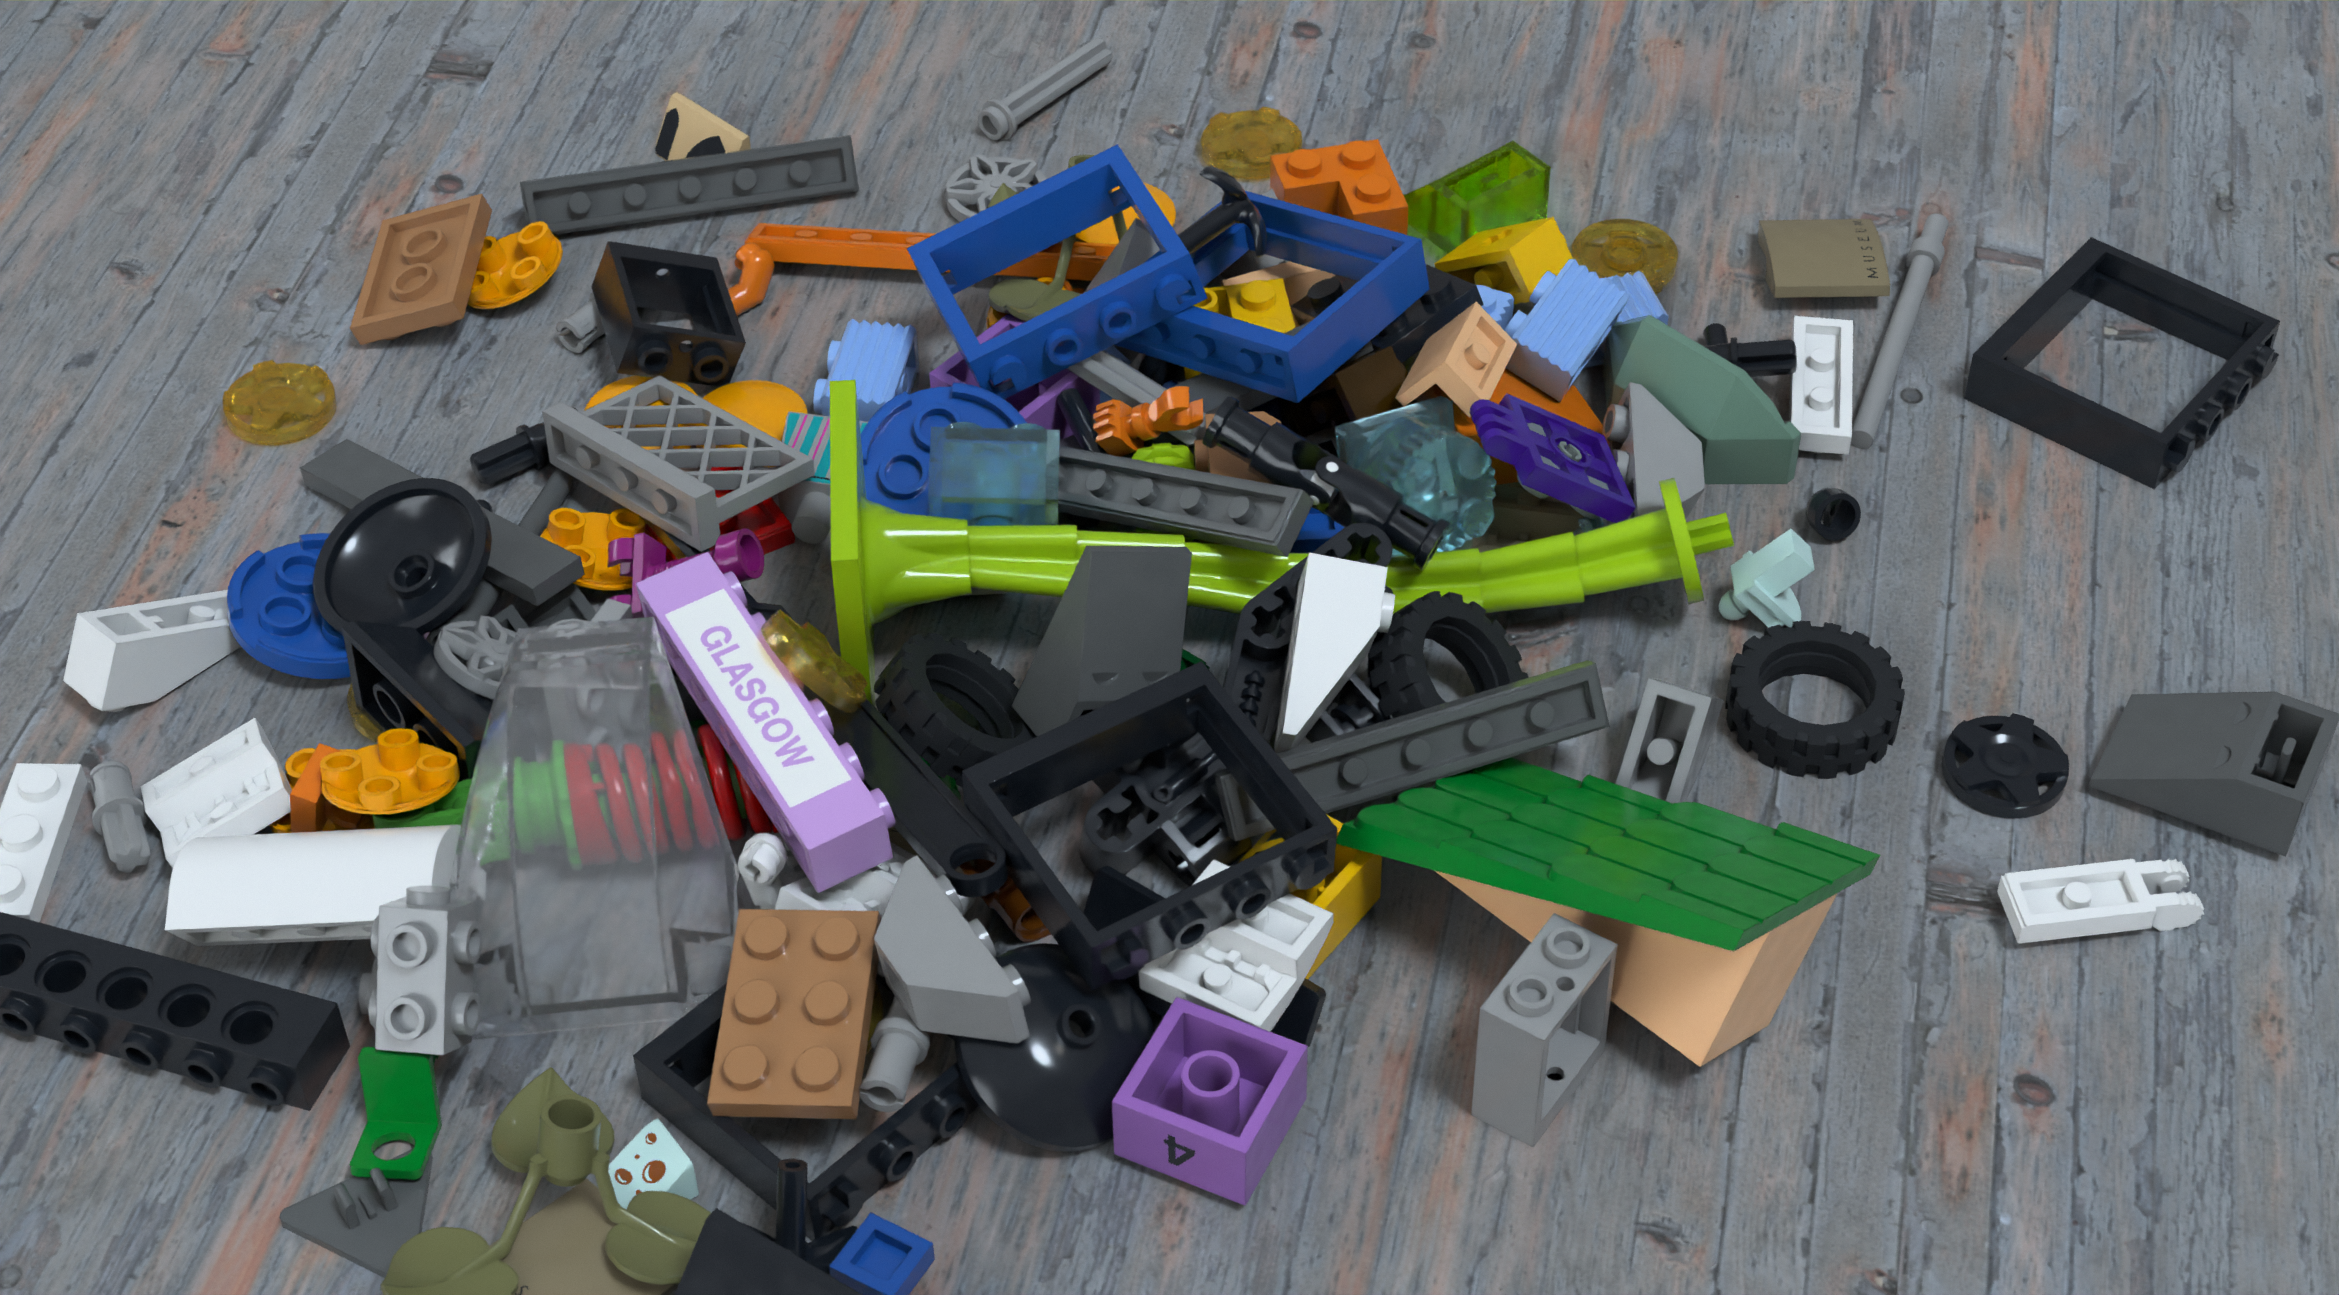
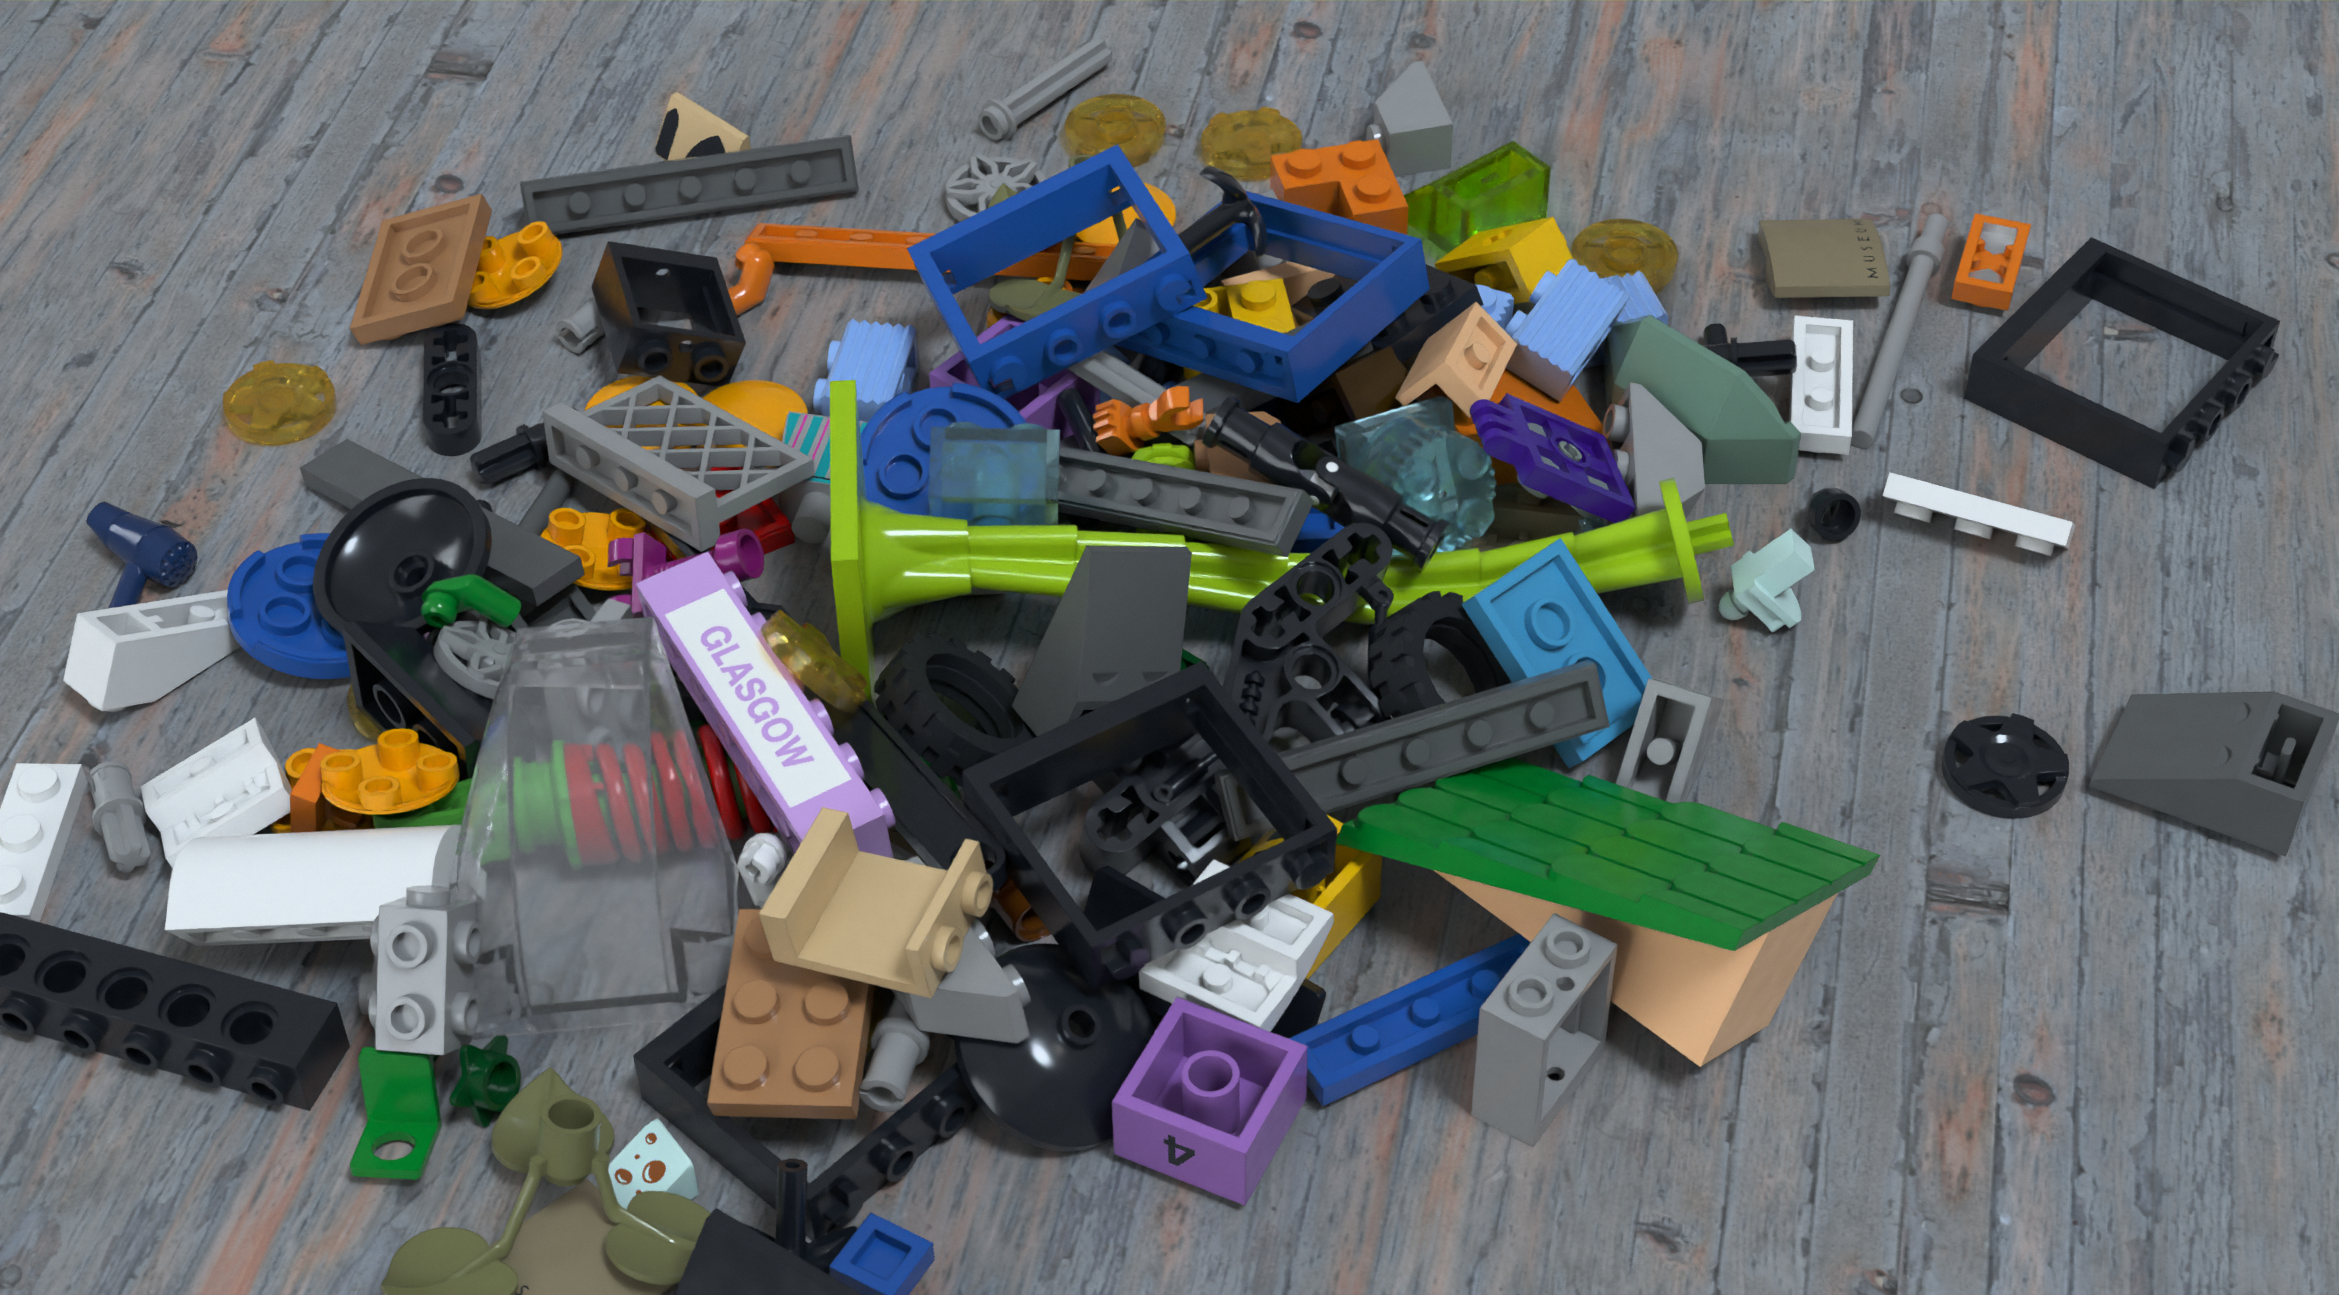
dark grey piece [280,1148,433,1278] -> none
white slope [1274,552,1395,753] -> none
black tyre [1725,621,1905,779] -> none
white hinge [1997,859,2204,944] -> none
none -> dark blue piece [86,502,198,608]
none -> green arm [421,574,521,628]
none -> black beam [423,323,482,456]
none -> dark green plate [449,1035,521,1128]
none -> tan panel [759,807,993,998]
none -> clear yellow wheel [1065,94,1166,167]
none -> blue plate [1288,933,1531,1106]
none -> light grey slope [1366,61,1453,177]
none -> dark azure plate [1461,538,1653,769]
none -> white plate [1883,472,2076,556]
none -> orange piece [1951,213,2031,311]

